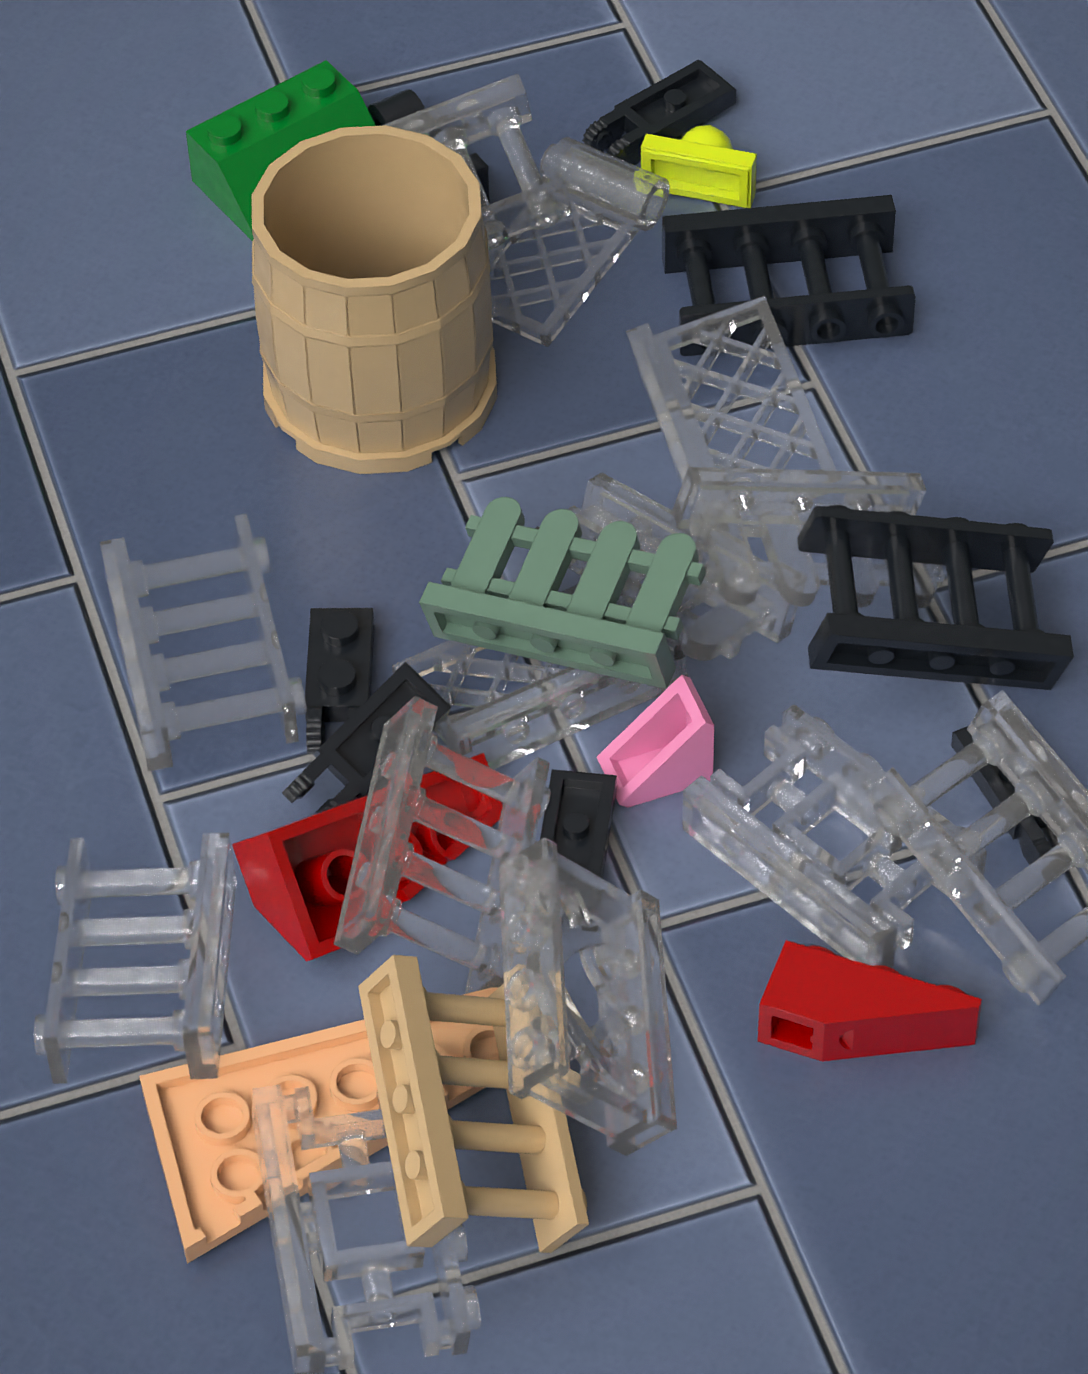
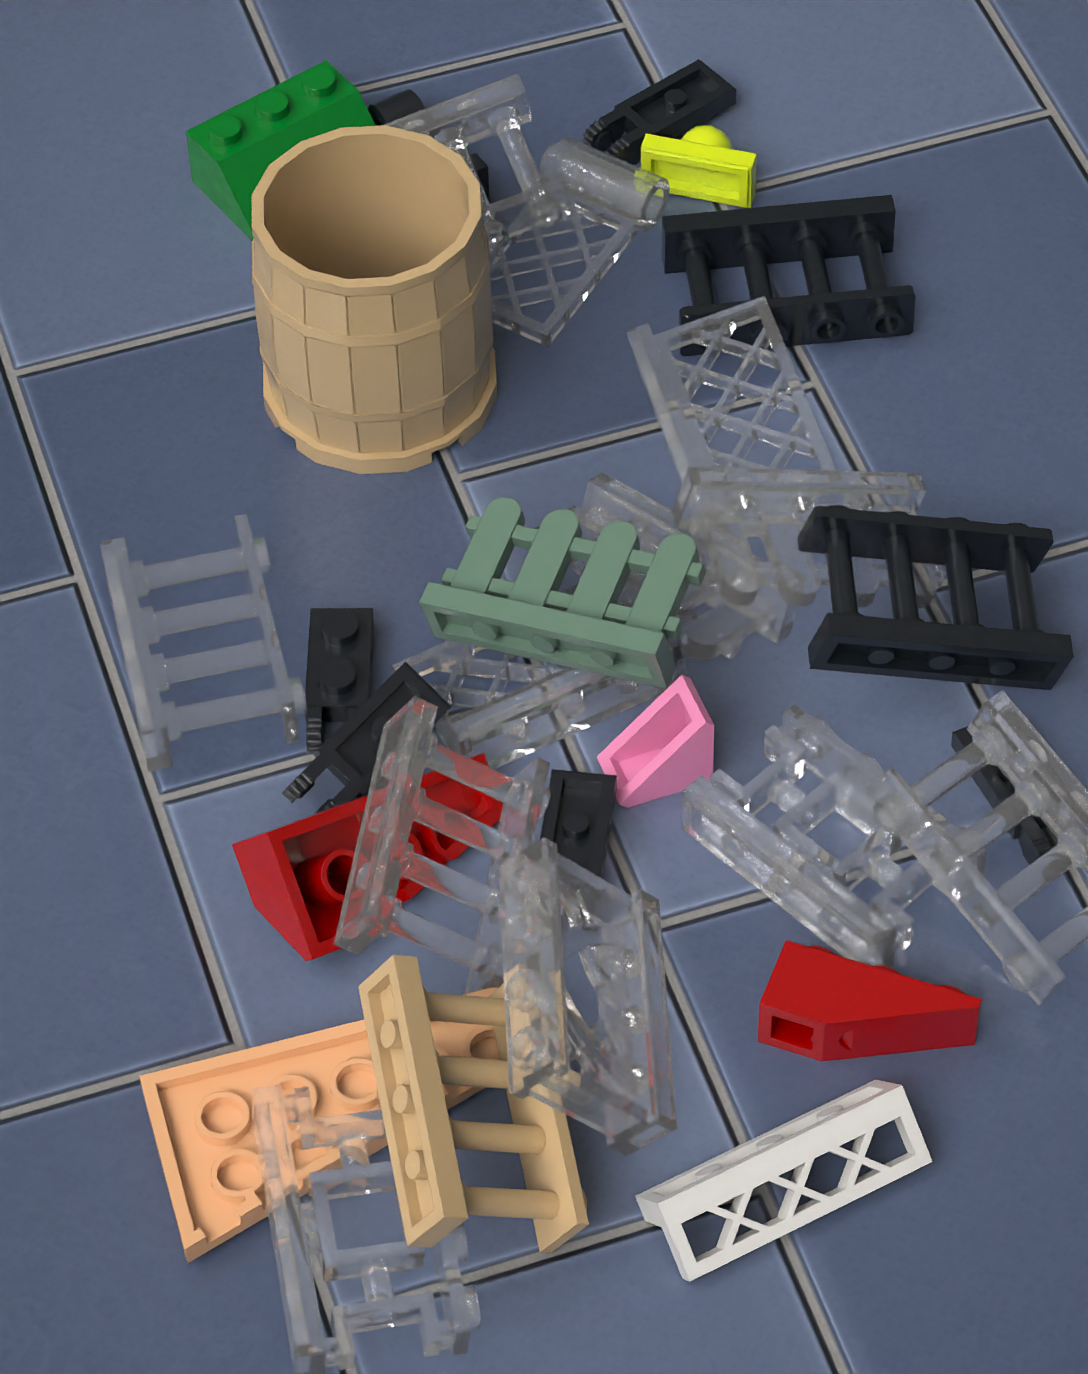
clear fence [34,833,237,1084] -> none
none -> white fence [635,1080,933,1282]

